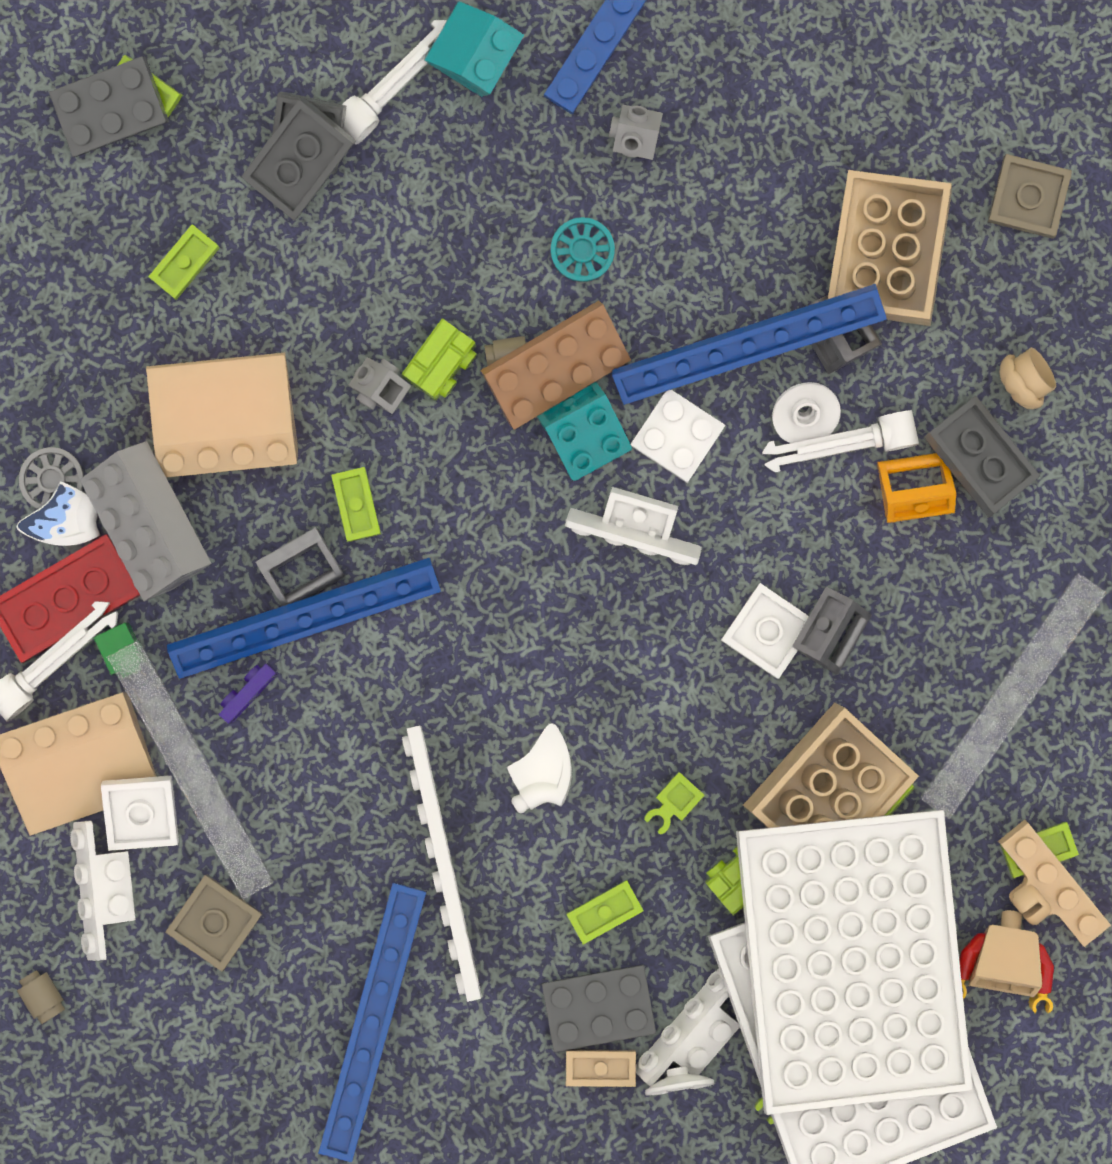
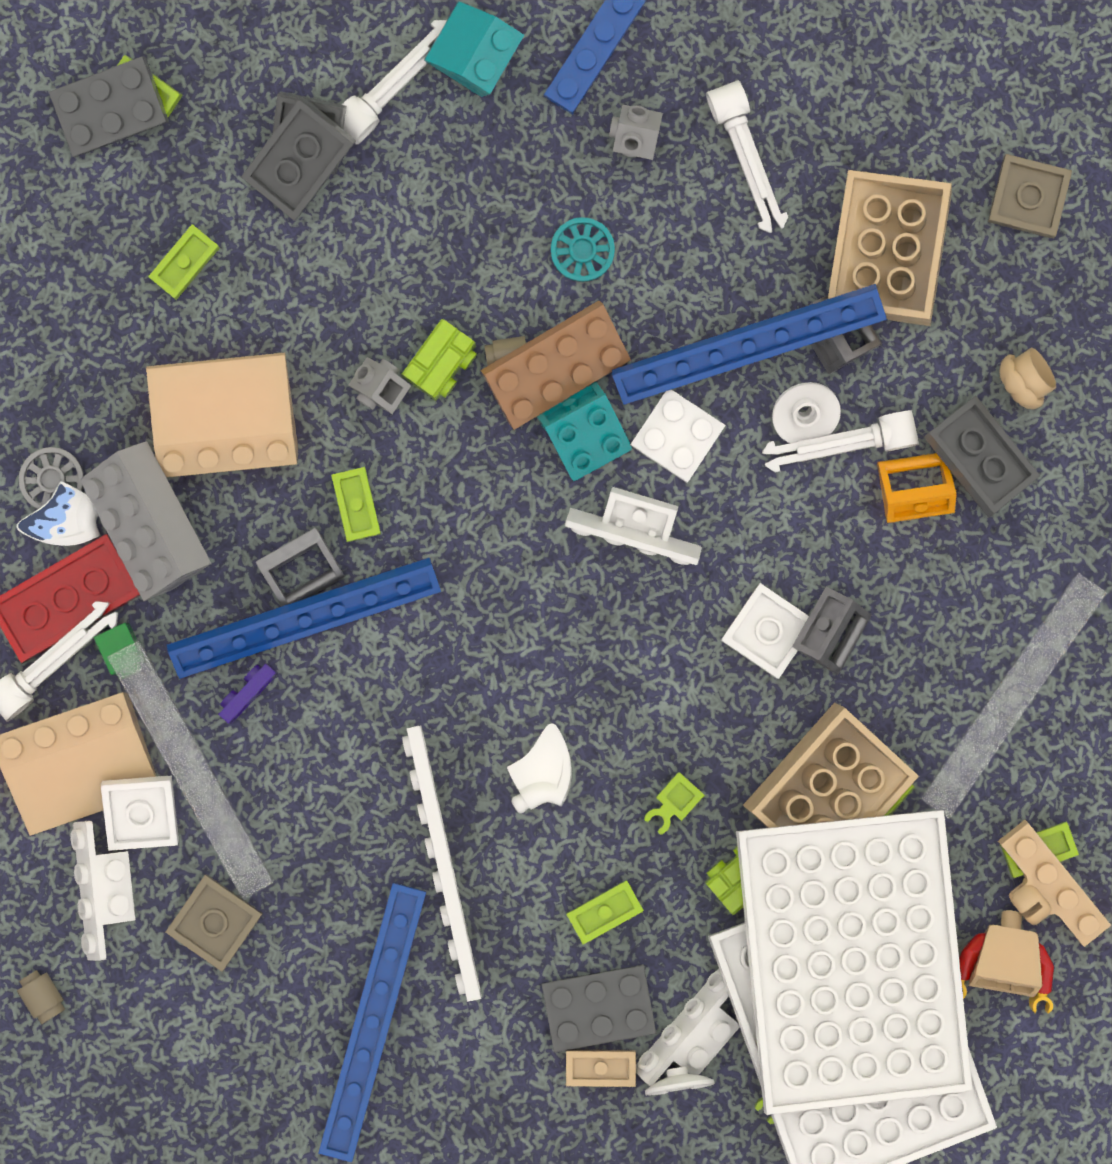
none -> white piece [706,80,788,233]

